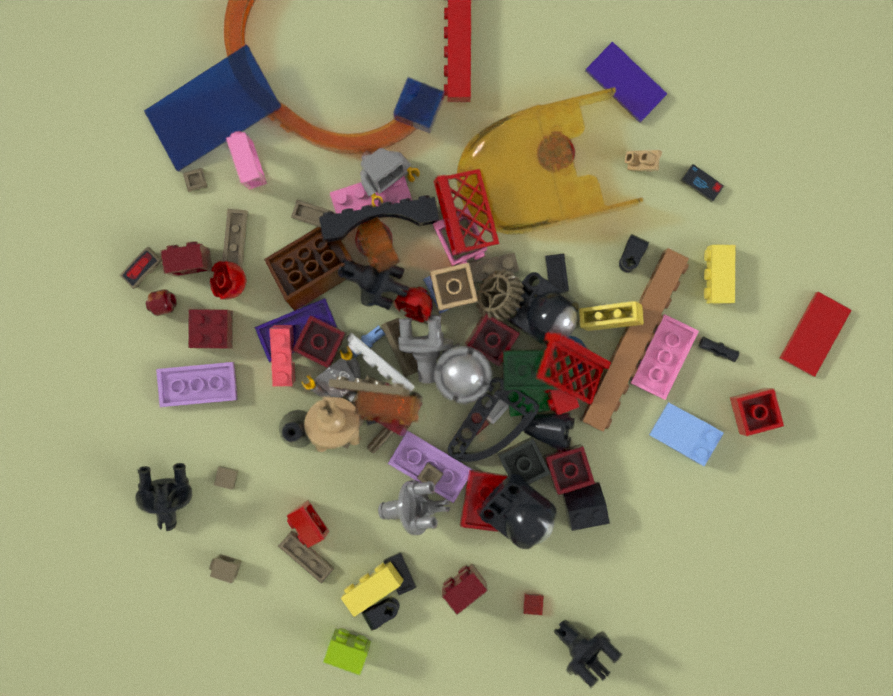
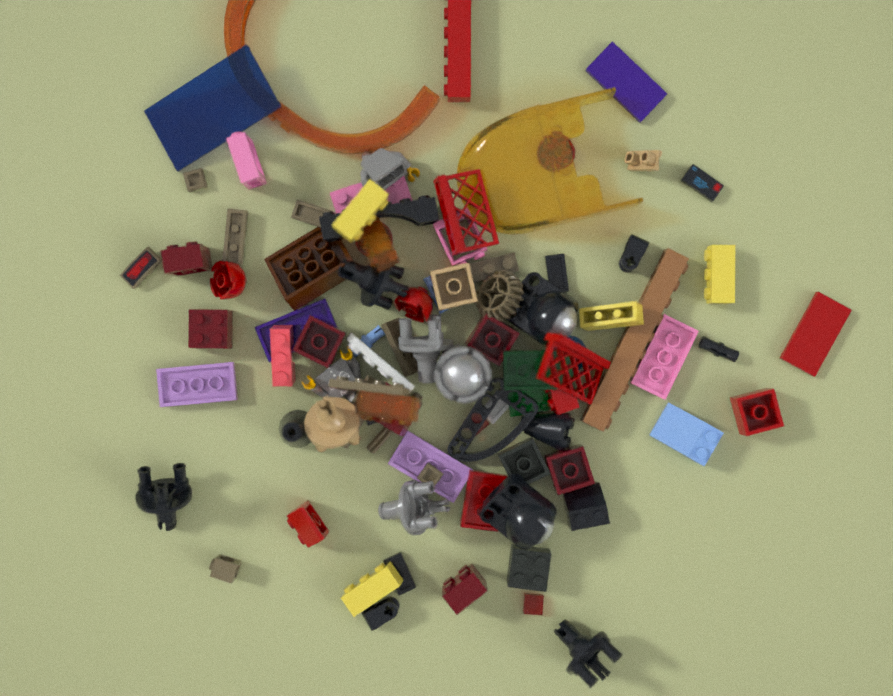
dark red head [146,289,177,316] -> none
dark tan tile [214,466,238,490] -> none
dark tan tile [278,531,334,583] -> none
lime brick [323,628,371,676] -> none
clear blue brick [393,77,444,133] -> none
none -> light yellow brick [332,179,389,243]
none -> pearl dark grey brick [507,544,552,592]

